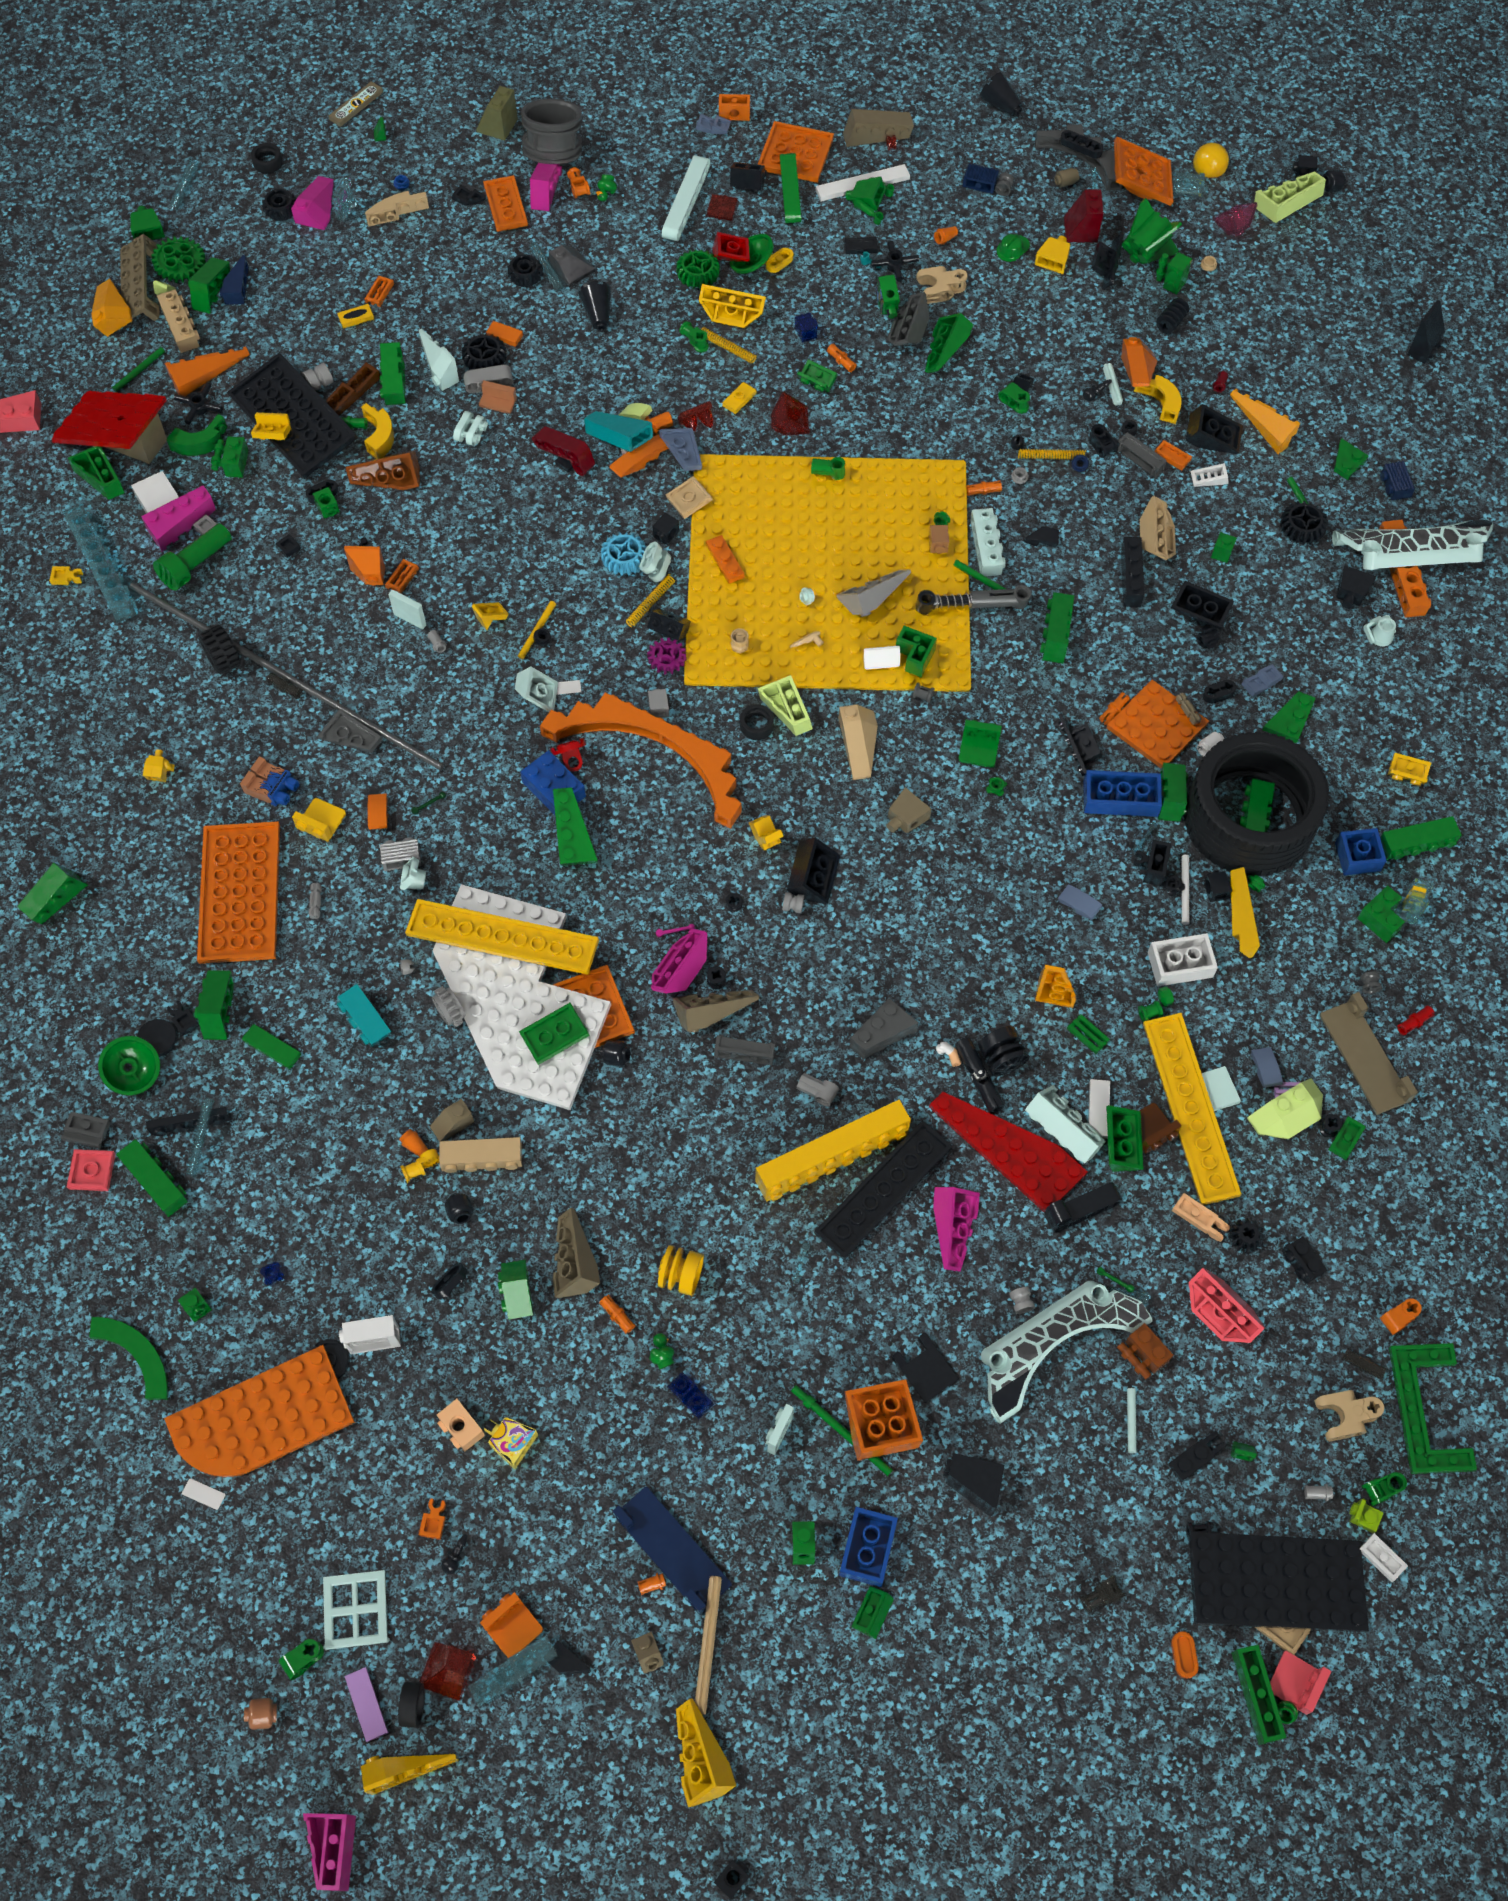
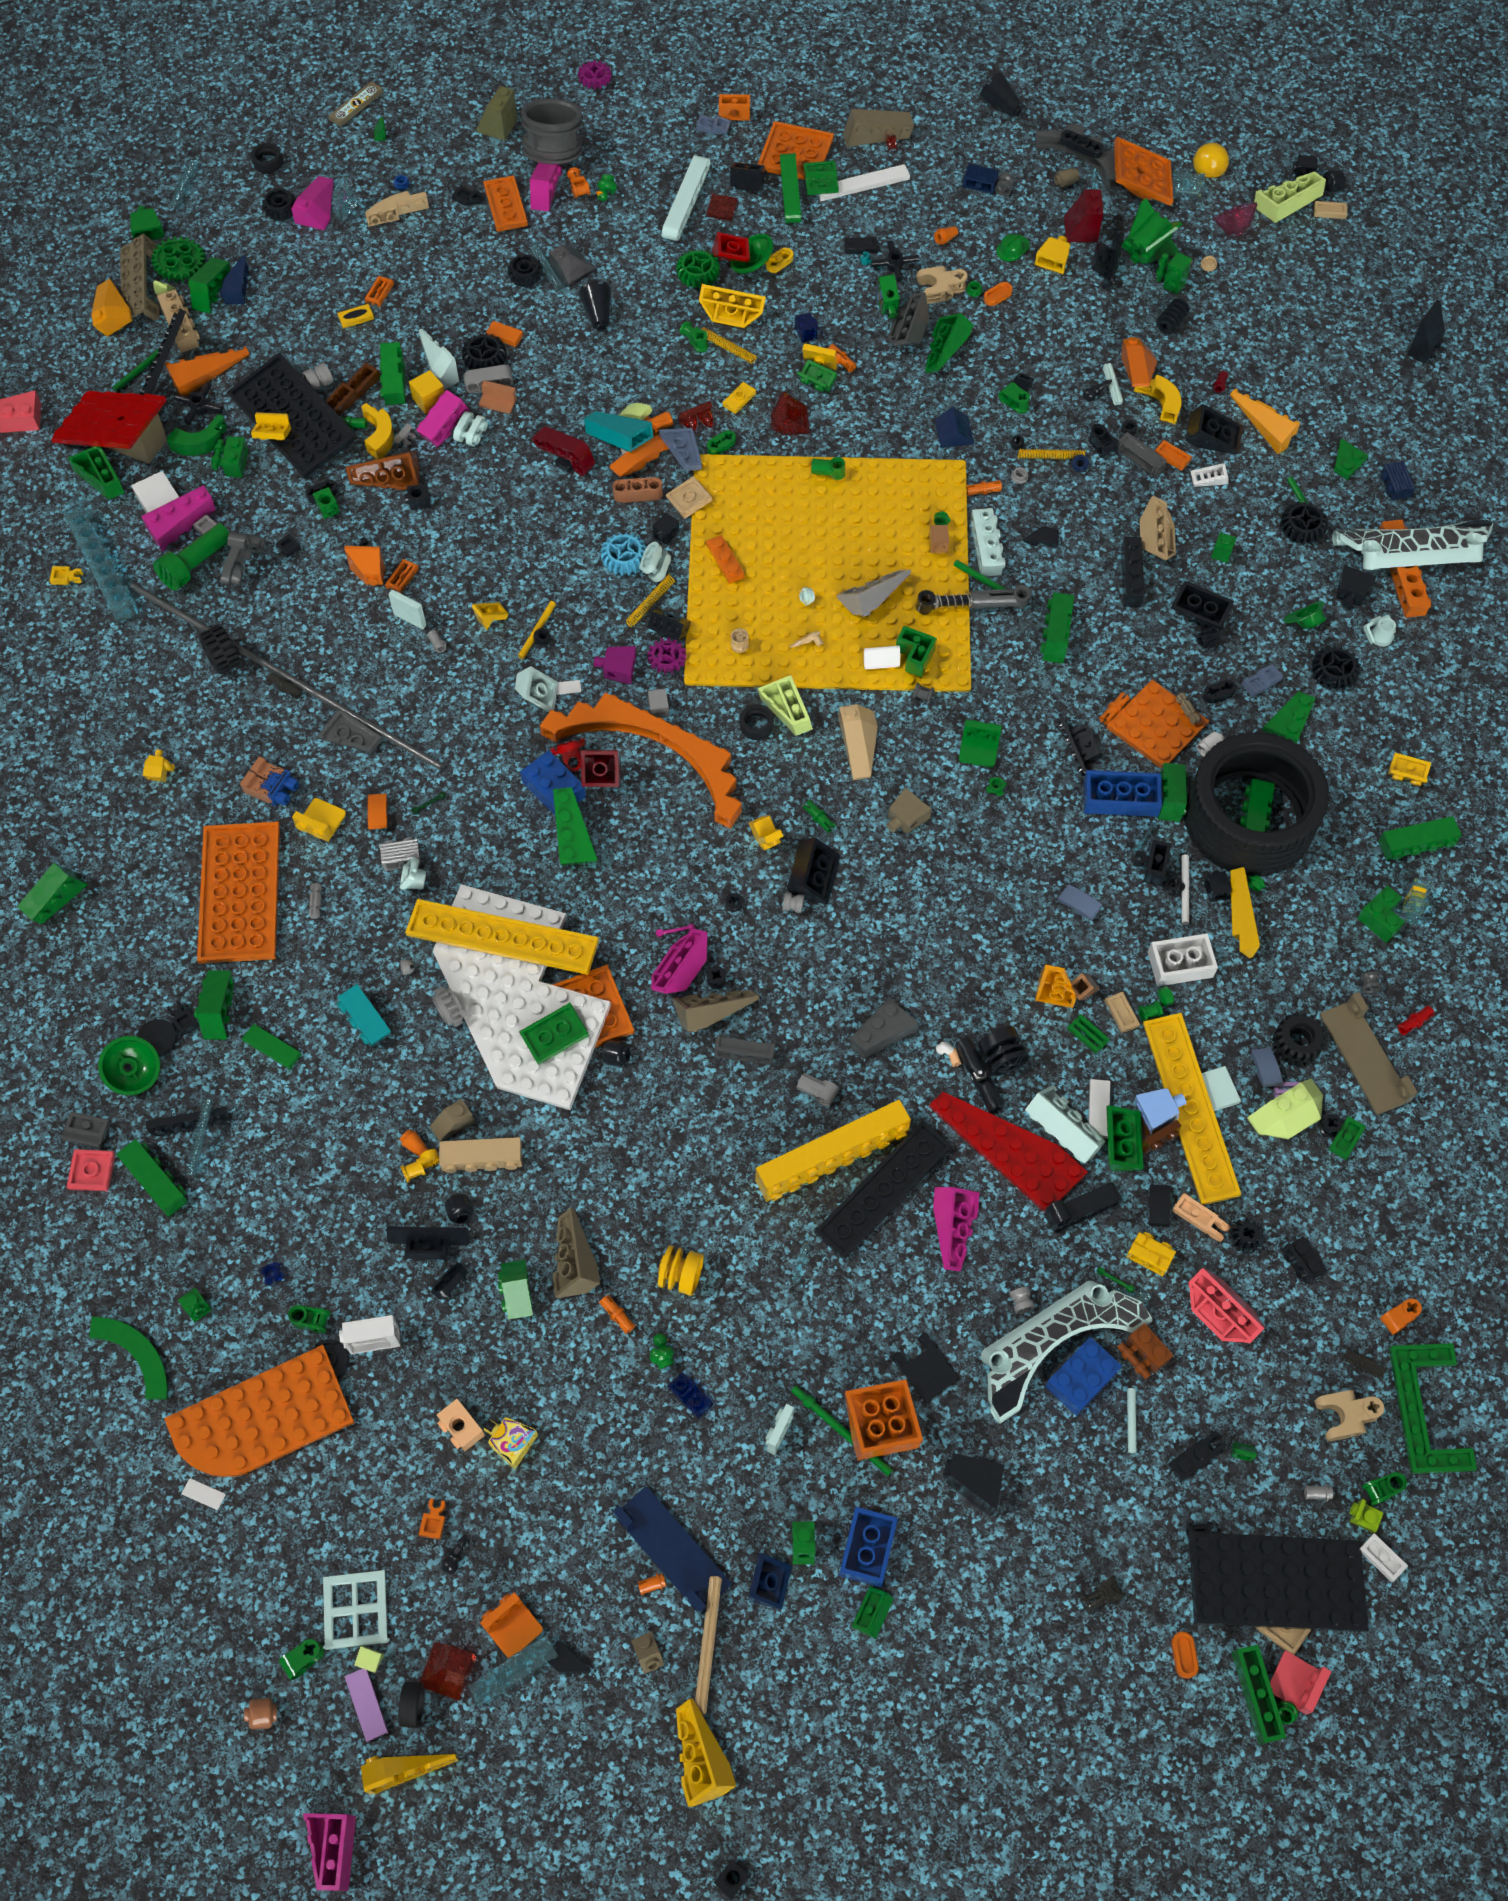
green torso [846,177,894,225] -> none
blue brick [1335,828,1387,876] -> none
none -> black plate [140,309,186,395]
none -> dark grey piece [220,531,265,586]
none -> green piece [288,1305,331,1334]
none -> yellowish green slope [355,1646,385,1673]
none -> black bracket [386,1226,470,1260]
none -> light grey tile [393,423,416,447]
none -> black brick [404,483,431,511]
none -> yellow head [409,370,445,414]
none -> dark pink wedge [416,390,471,447]
none -> magenta gear [578,60,611,90]
none -> dark red slope [581,750,622,787]
none -> magenta torso [594,646,637,685]
none -> nougat beam [612,477,663,503]
none -> green beam [707,430,736,455]
none -> dark blue slope [749,1553,792,1610]
none -> yellow plate [802,344,838,370]
none -> green slope [803,161,839,195]
none -> green pin [803,800,836,833]
none -> dark blue slope [934,407,974,448]
none -> green plate [966,281,982,297]
none -> orange tile [984,282,1013,306]
none -> blue brick [1045,1337,1122,1416]
none -> medium nougat brick [1071,973,1100,1000]
none -> tan tile [1104,992,1140,1034]
none -> yellow brick [1126,1232,1176,1277]
none -> light blue torso [1135,1088,1187,1135]
none -> black slope [1149,1184,1171,1227]
none -> black tyre [1272,1012,1327,1067]
none -> green piece [1283,601,1325,629]
none -> black gear [1311,645,1361,691]
none -> tan tile [1314,201,1347,219]

